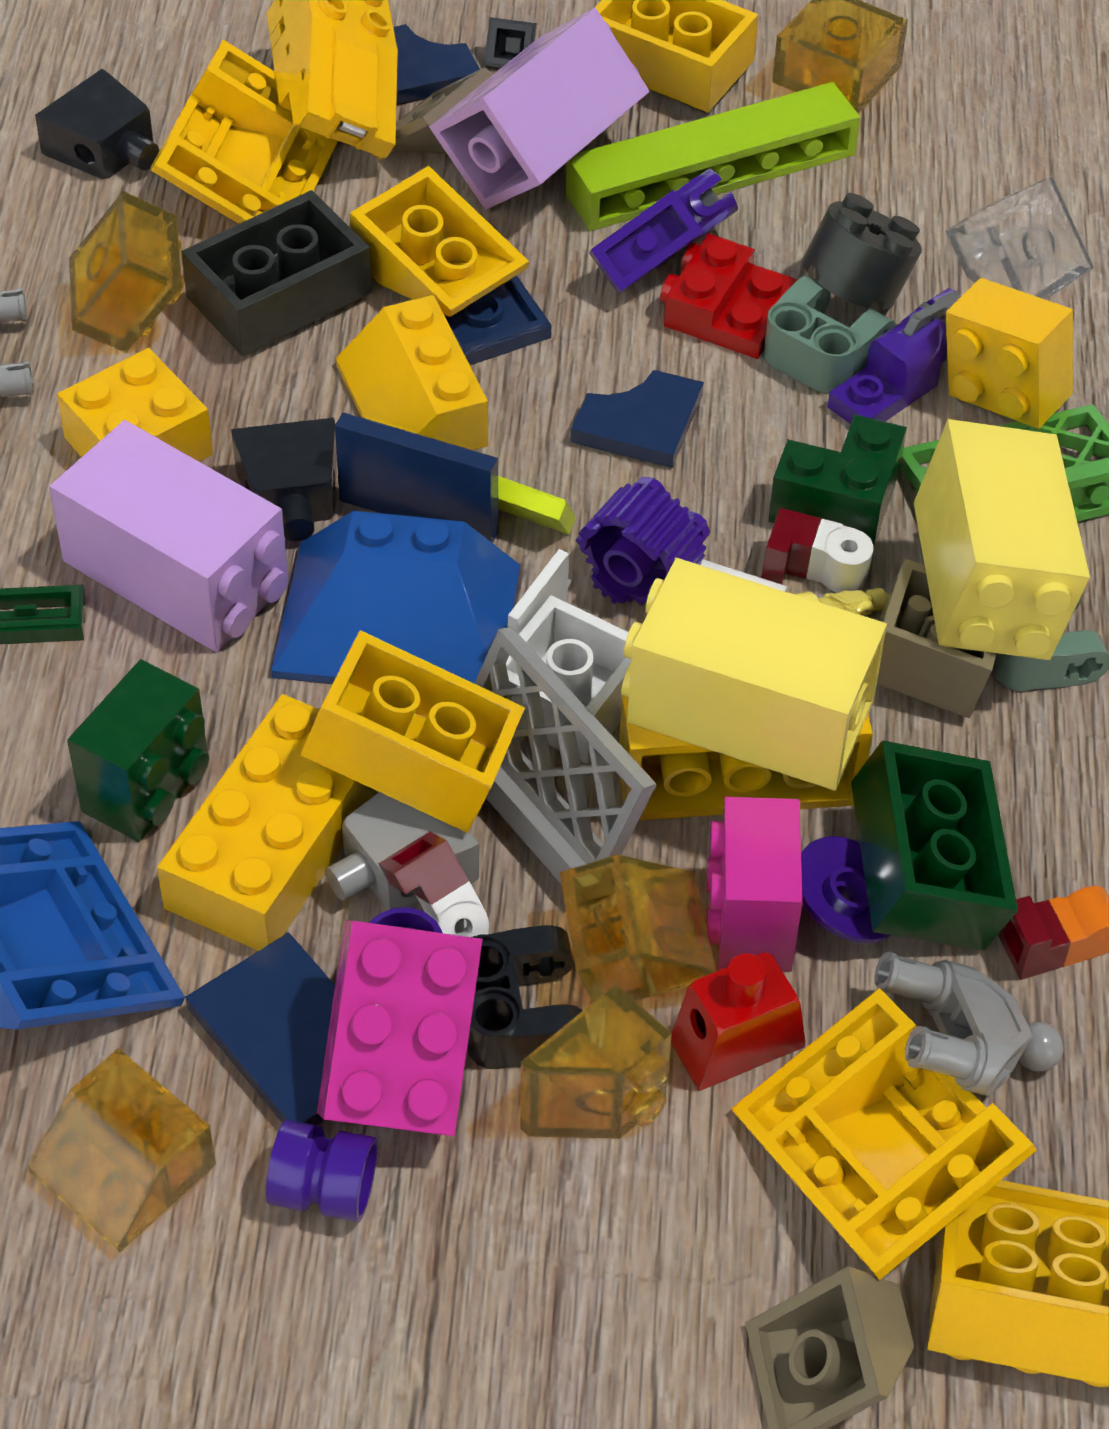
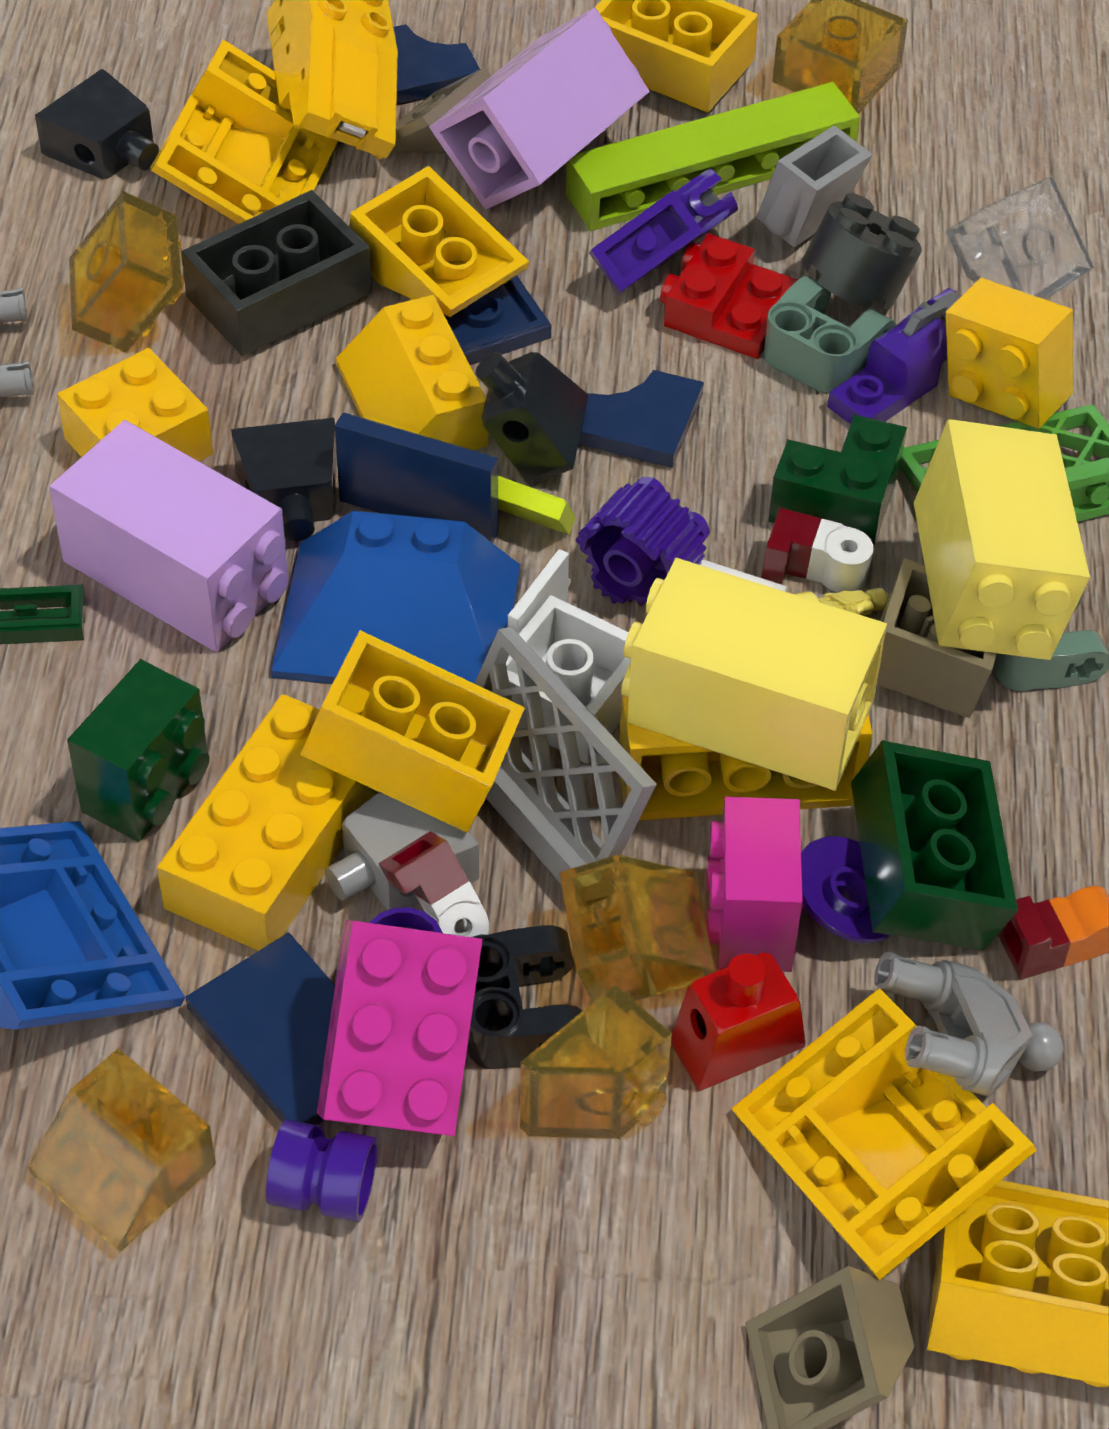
black slope [484,17,537,68] -> none
none -> black torso [475,352,588,486]
none -> light grey torso [756,125,873,247]

